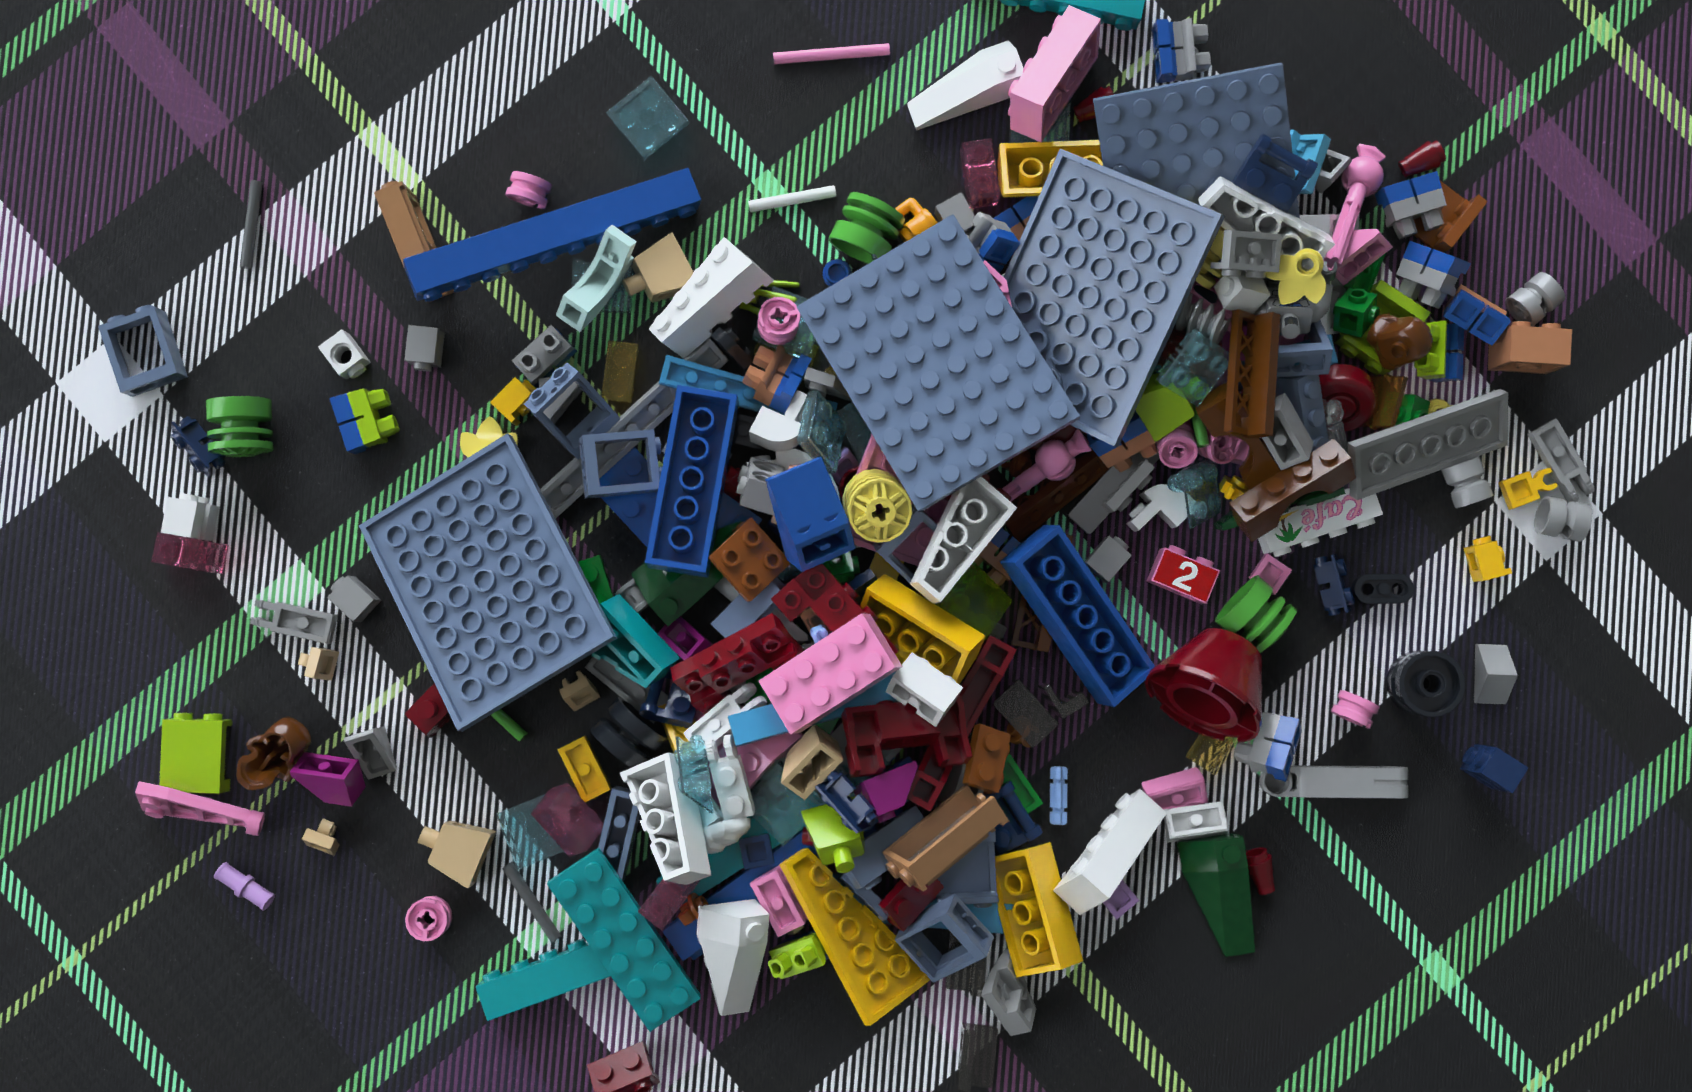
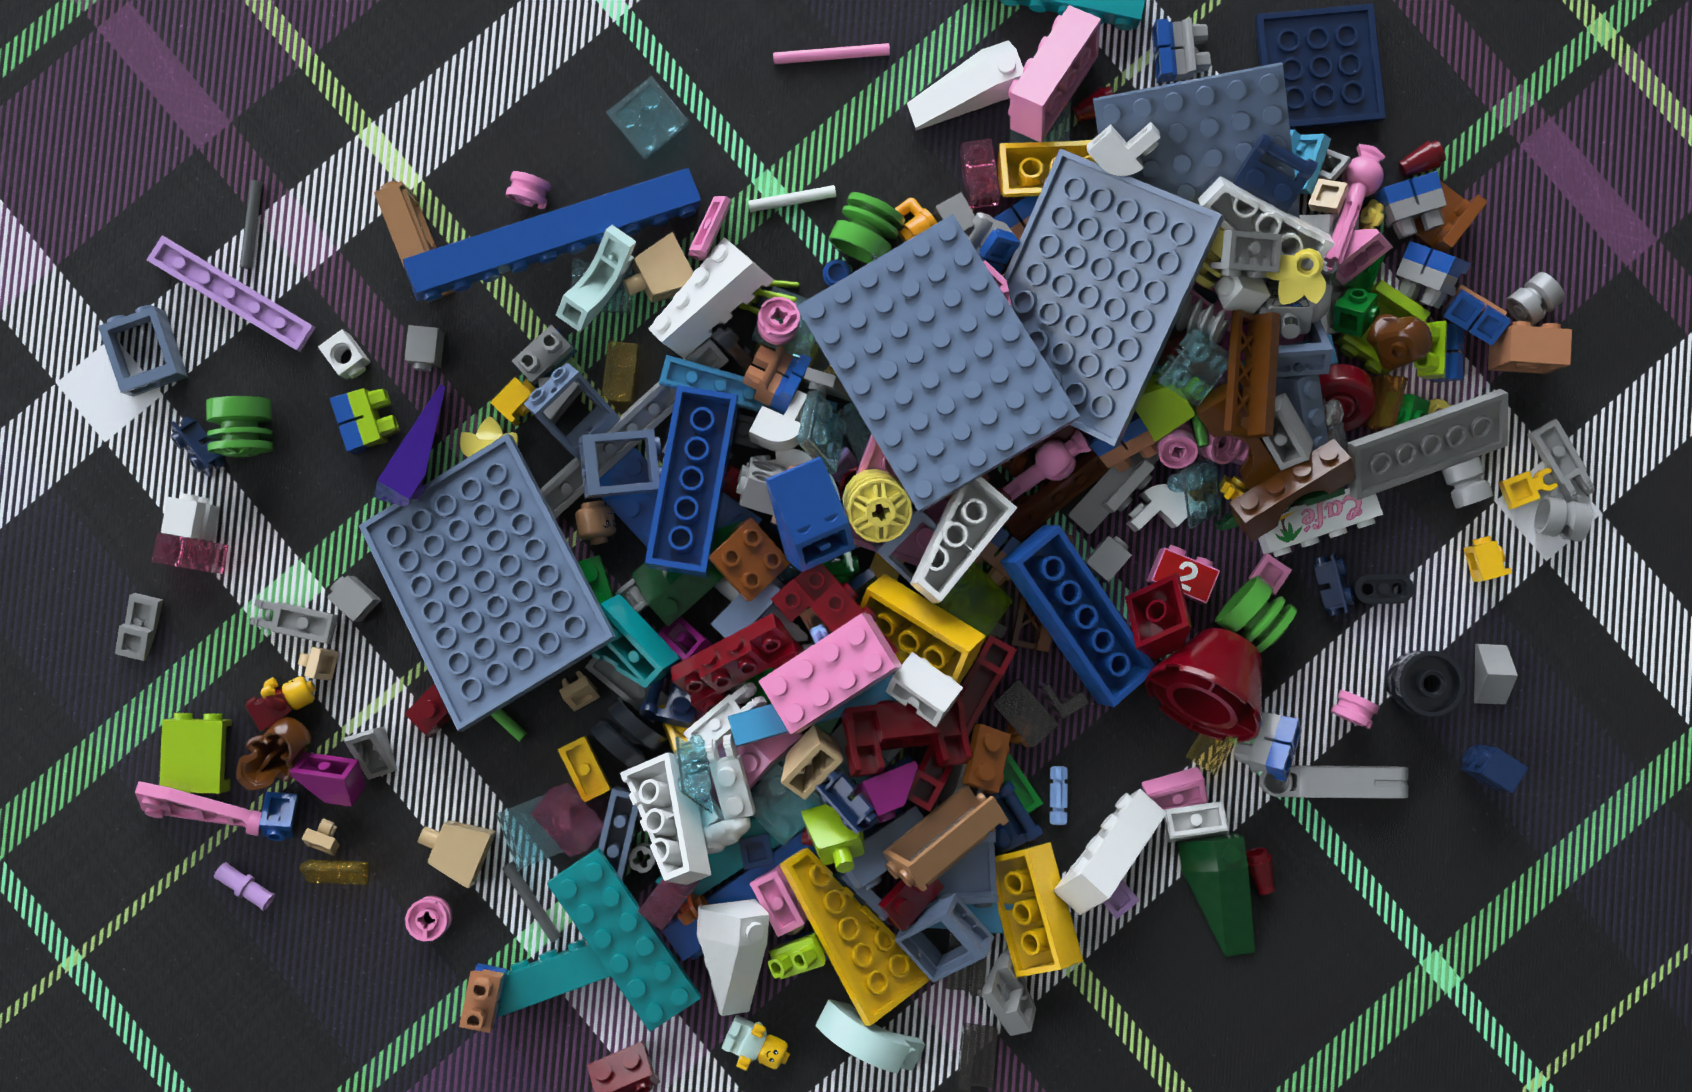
none -> light grey slope [115,593,163,661]
none -> lavender plate [147,235,316,352]
none -> piece [245,676,316,732]
none -> blue bracket [259,791,298,841]
none -> clear yellow slope [300,859,368,885]
none -> dark purple wedge [374,384,445,507]
none -> nougat hips [459,963,508,1033]
none -> medium nougat head [575,501,616,545]
none -> light grey bush [628,842,656,873]
none -> bright pink slope [688,196,732,260]
none -> piece [721,1015,790,1071]
none -> light aqua arch [815,999,926,1073]
none -> white brick [1087,122,1160,176]
none -> dark red slope [1125,573,1192,660]
none -> dark blue plate [1254,3,1386,130]
none -> tan tile [1308,178,1349,215]
none -> light yellow plant [1359,199,1384,230]

